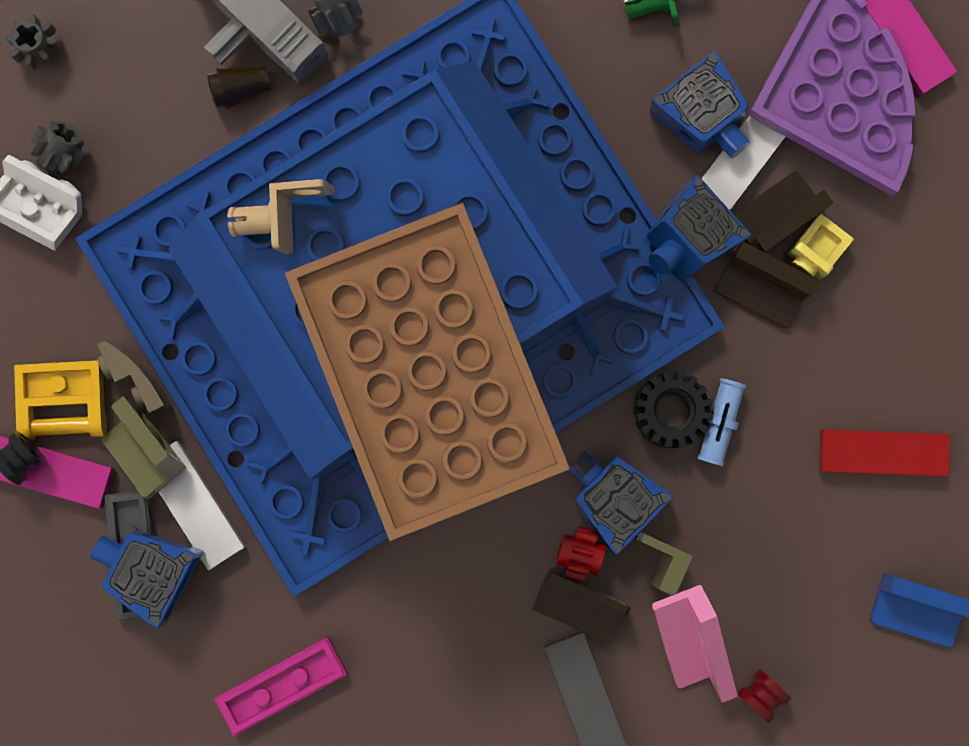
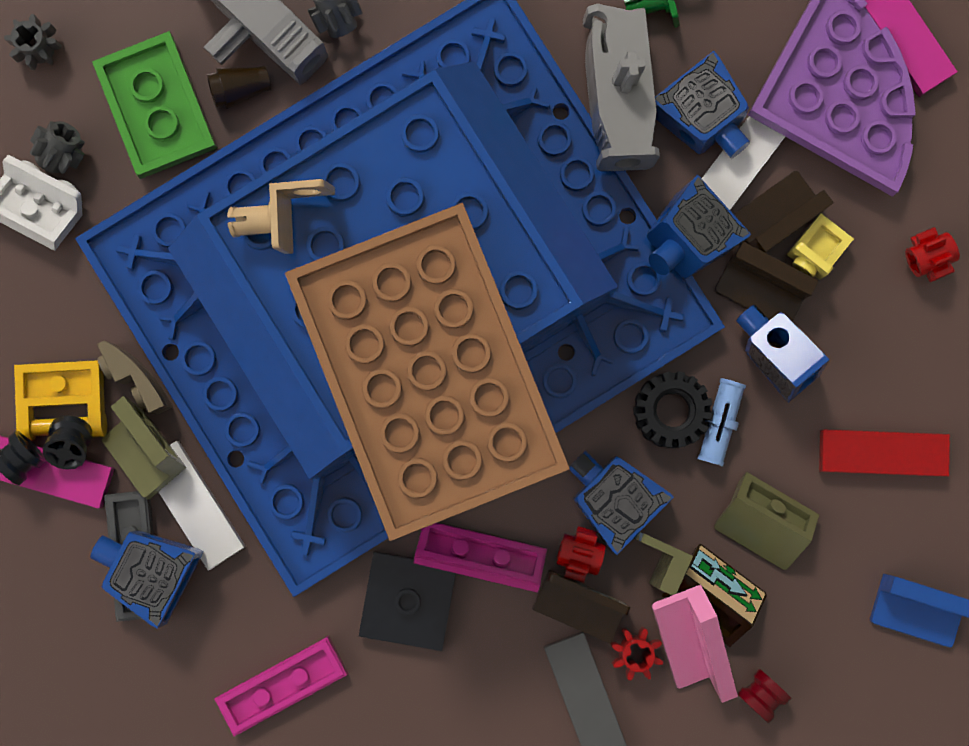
none -> black wheel [43,415,92,470]
none -> bright green plate [92,31,218,179]
none -> black plate [358,551,456,651]
none -> dark pink tile [413,523,547,593]
none -> light grey piece [583,3,660,171]
none -> red gear [610,627,663,681]
none -> panel [662,544,767,647]
none -> olive panel [714,472,819,570]
none -> torso [736,304,830,403]
none -> red gear [905,227,960,282]

